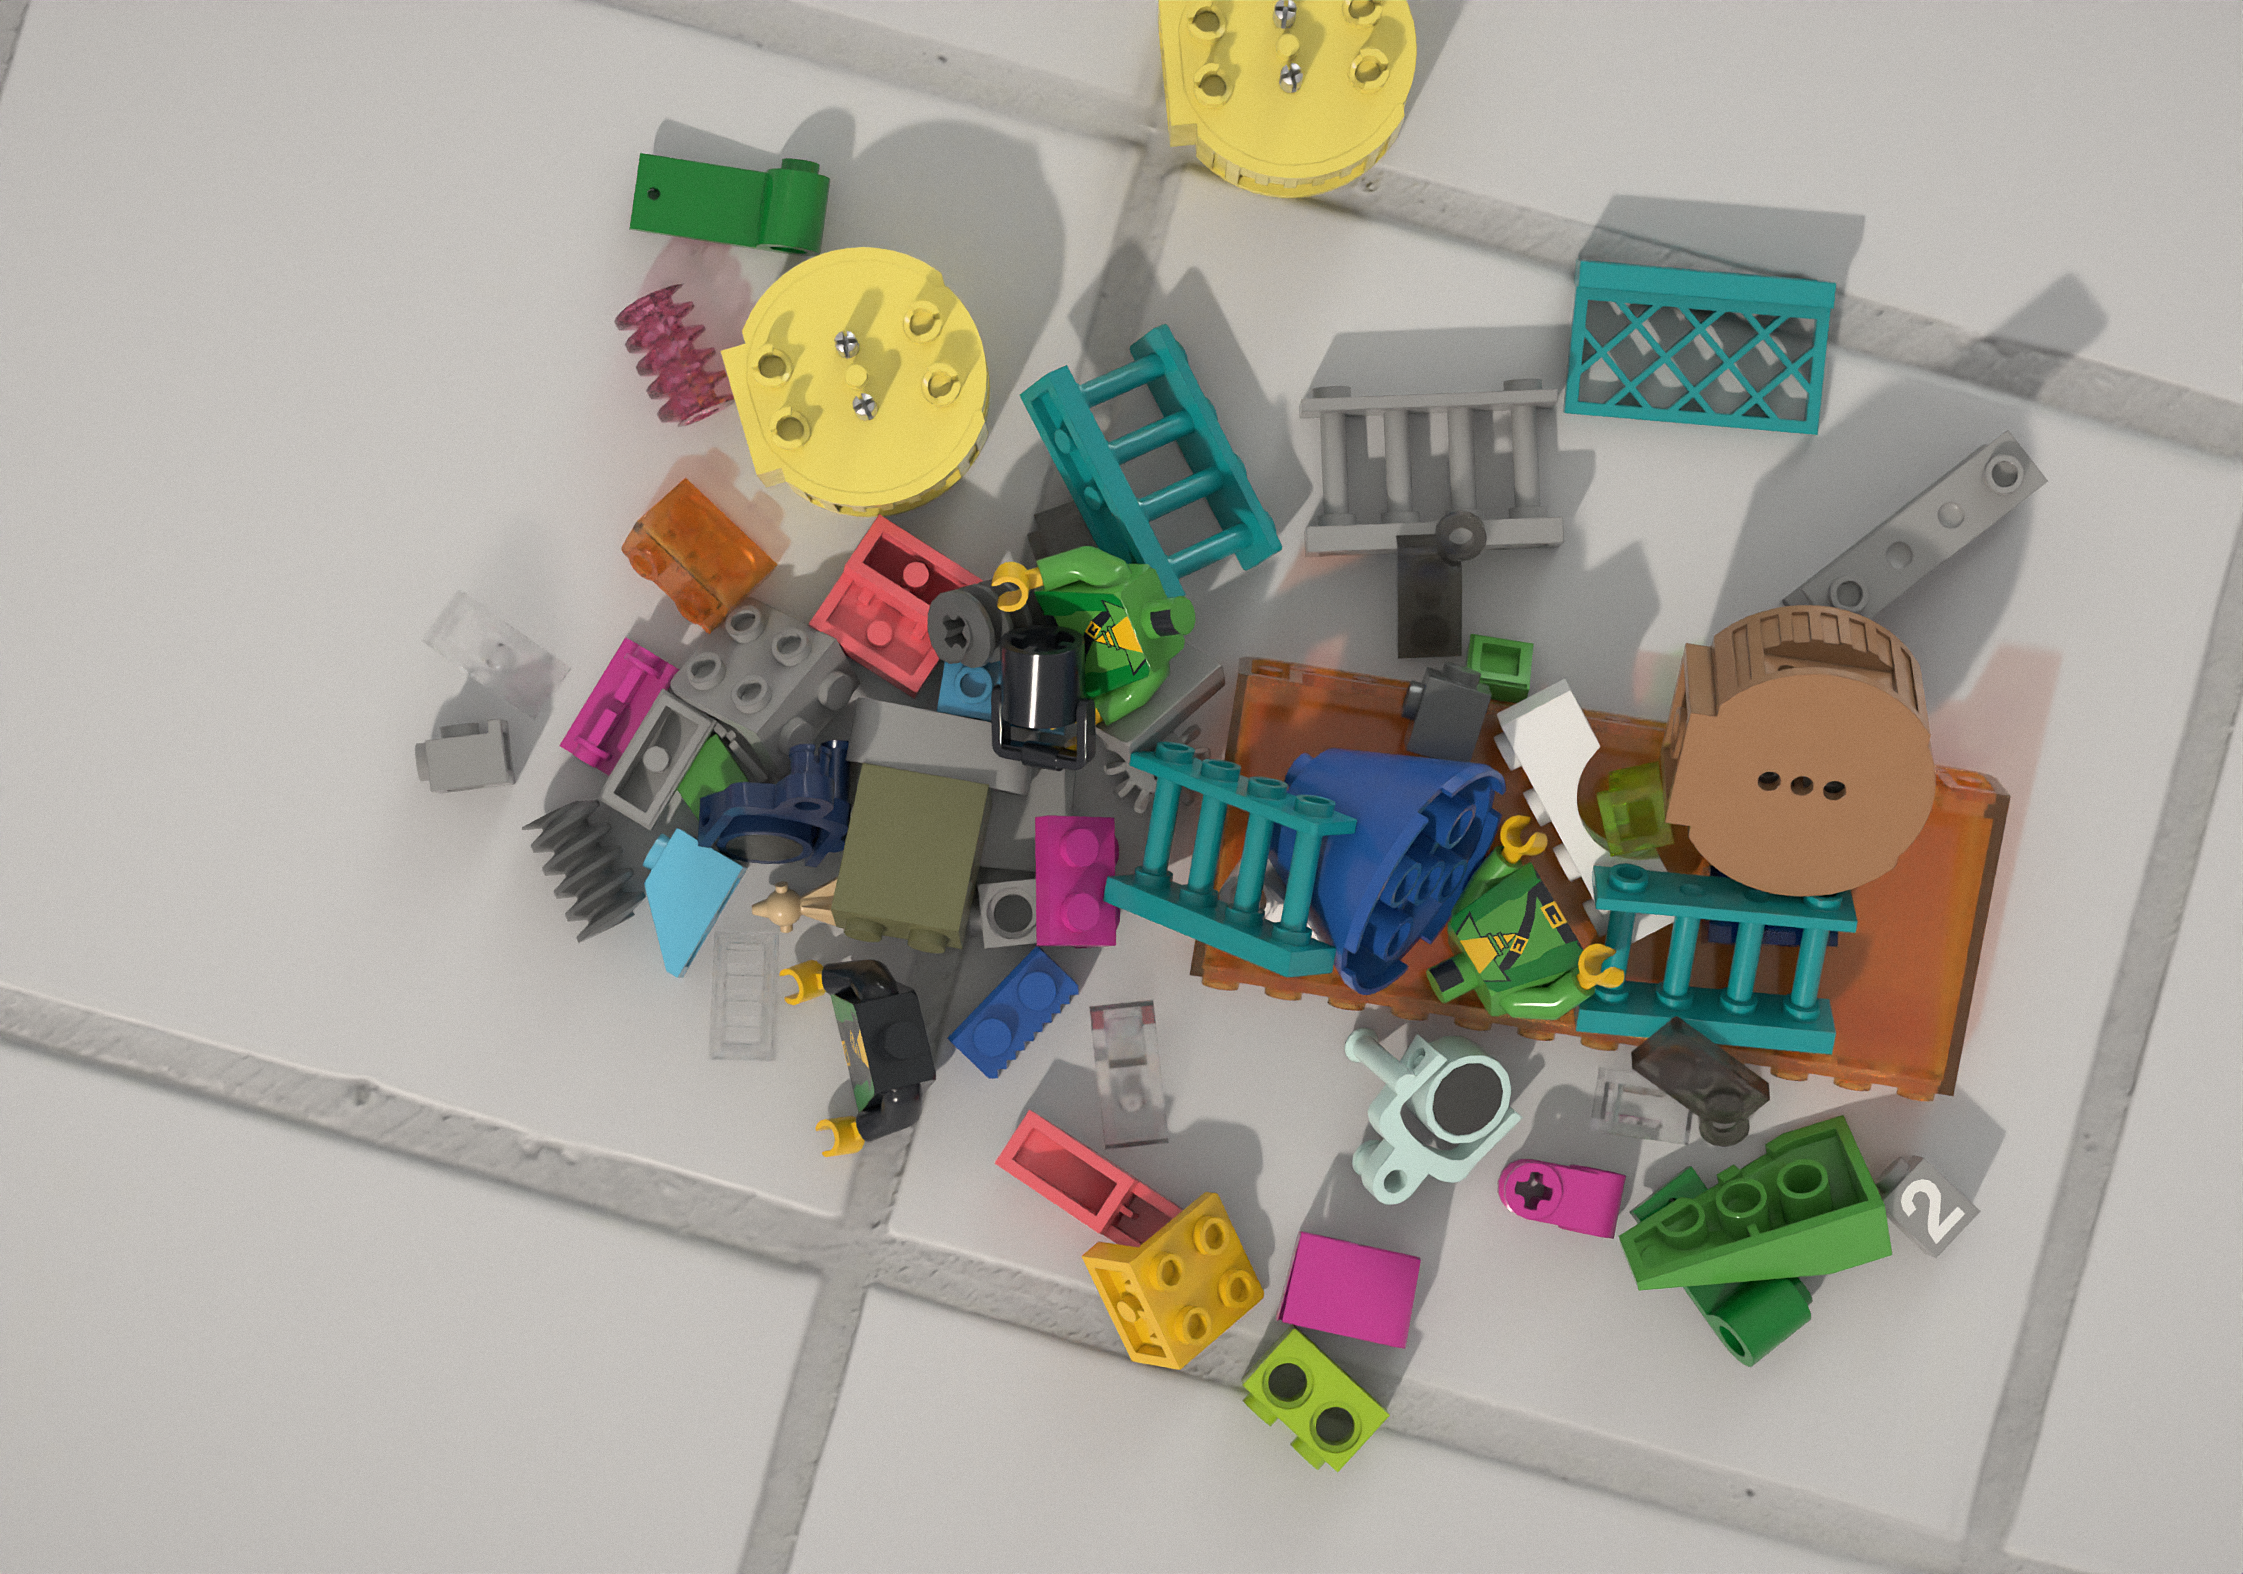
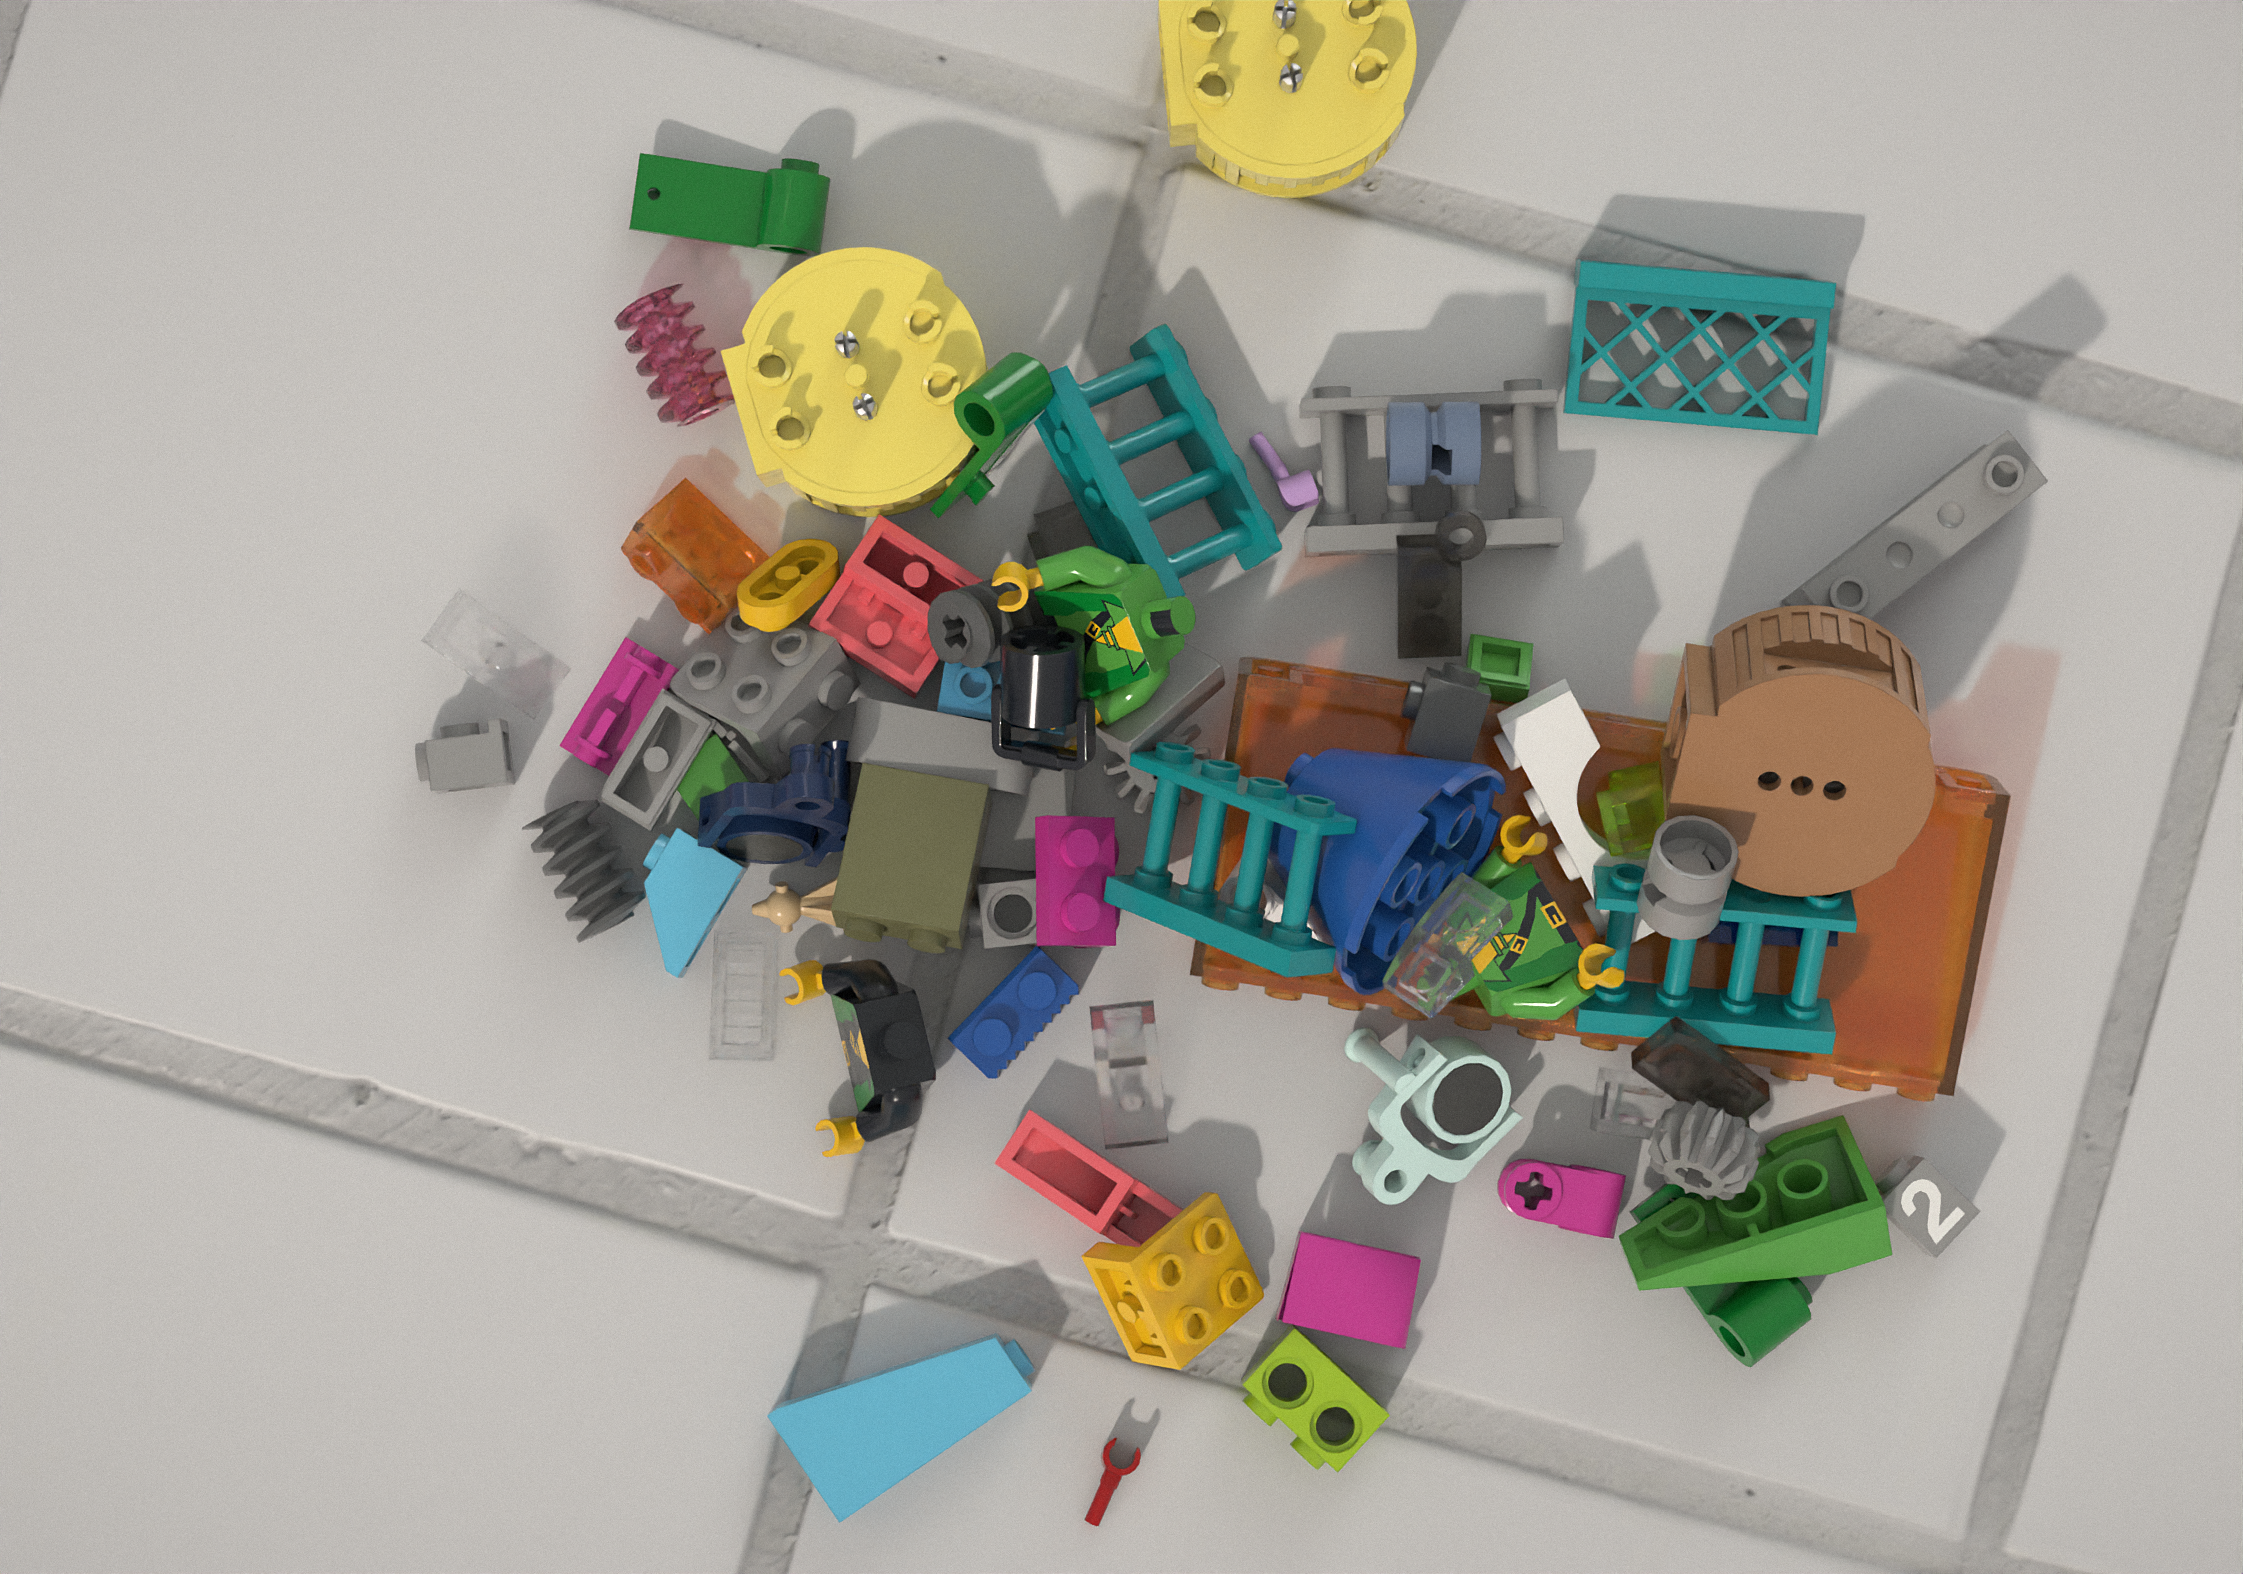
none -> yellow plate [737,539,841,632]
none -> medium azure slope [767,1333,1036,1523]
none -> green door [930,352,1053,518]
none -> red hand [1084,1438,1141,1526]
none -> lavender hand [1249,432,1319,512]
none -> clear slope [1382,872,1513,1019]
none -> sand blue wheel [1386,402,1481,486]
none -> light grey wheel [1637,815,1739,940]
none -> light grey gear [1648,1101,1761,1200]

